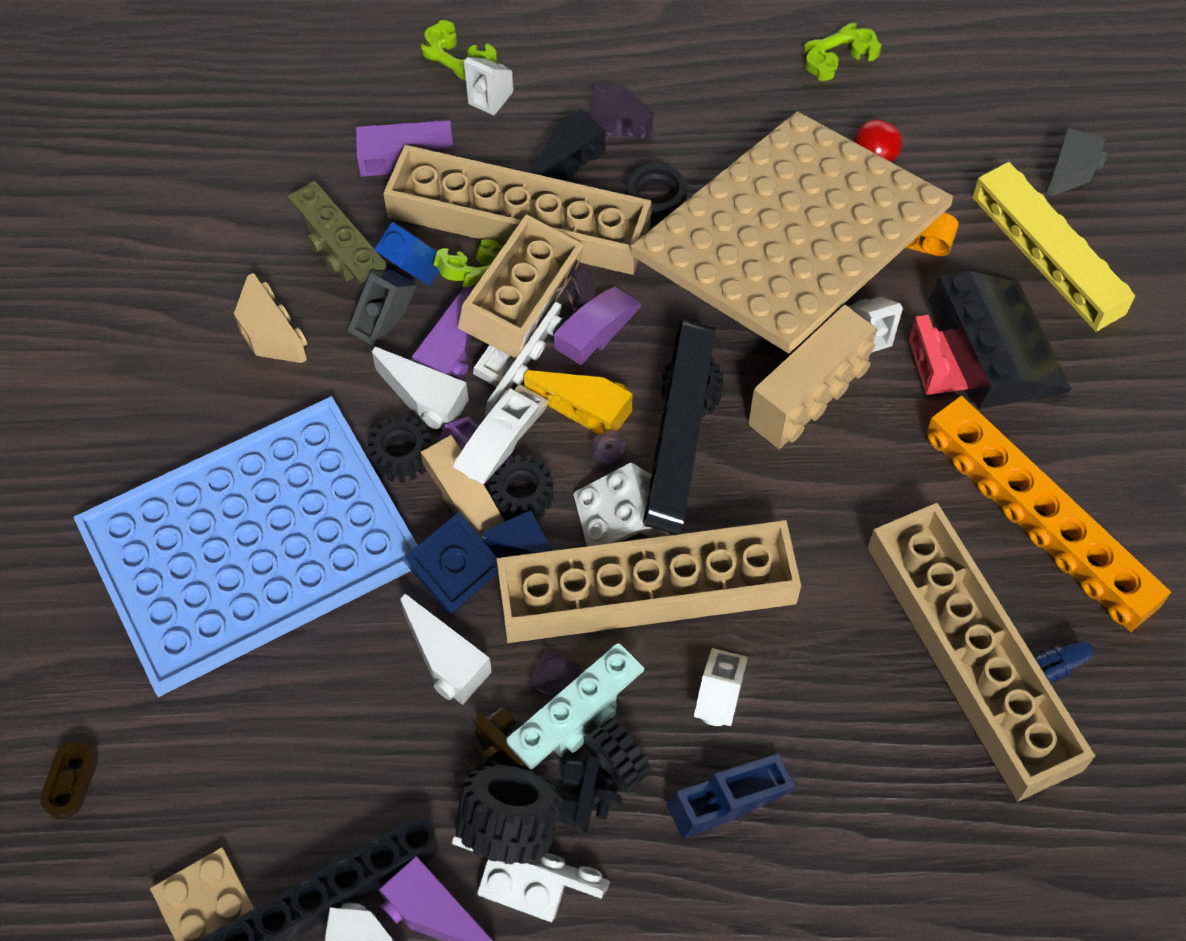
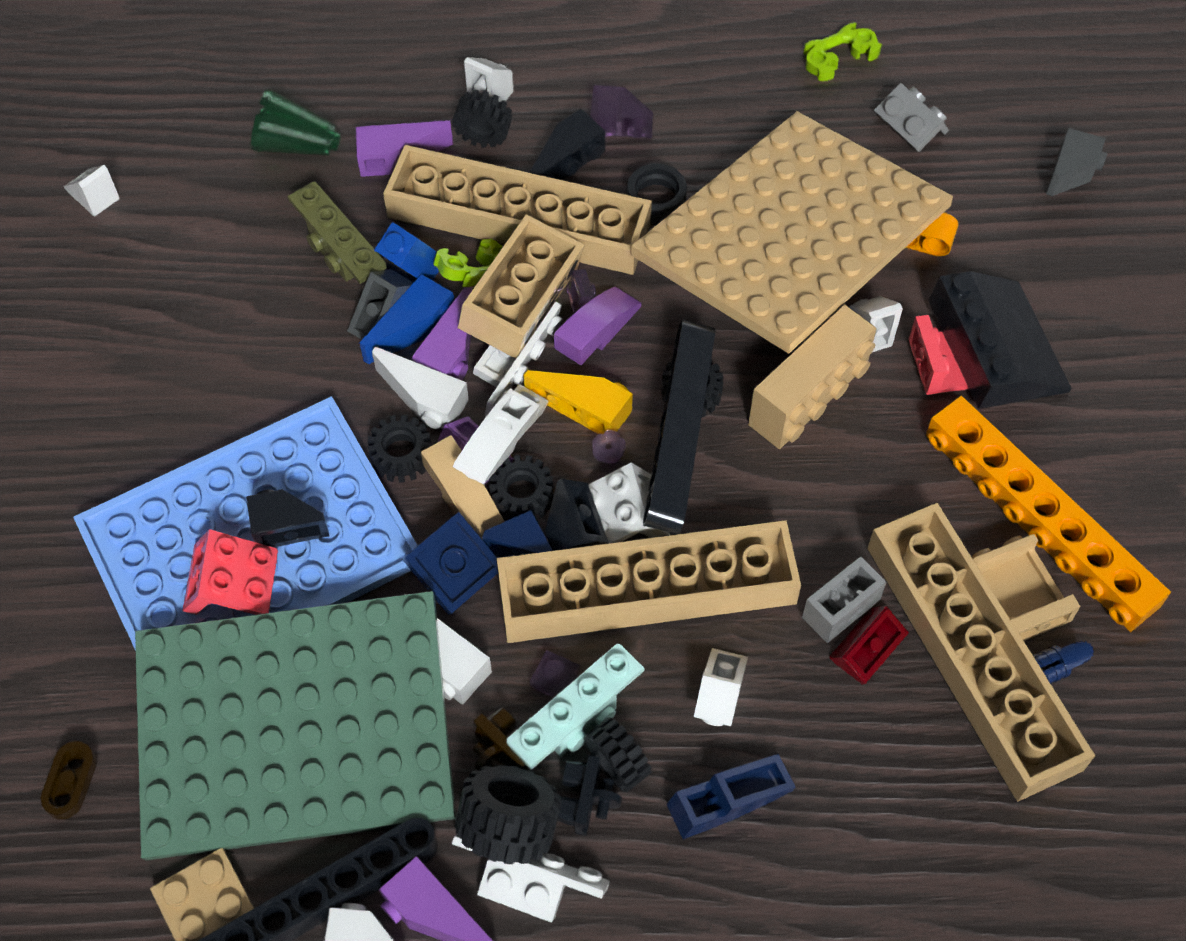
tan slope [234,273,307,363] -> none
lime helmet [421,20,497,81] -> none
red hair [852,119,902,162] -> none
light yellow brick [972,162,1135,332] -> none
none -> white slope [63,165,120,217]
none -> sand green plate [135,591,456,860]
none -> coral bracket [183,529,278,615]
none -> black slope [246,489,330,547]
none -> clear green cone [251,89,341,156]
none -> blue slope [359,274,454,364]
none -> black tyre [452,90,513,148]
none -> black slope [545,478,609,551]
none -> light grey brick [802,556,886,643]
none -> dark red slope [829,606,909,684]
none -> light grey bracket [874,83,949,153]
none -> tan panel [972,534,1081,641]

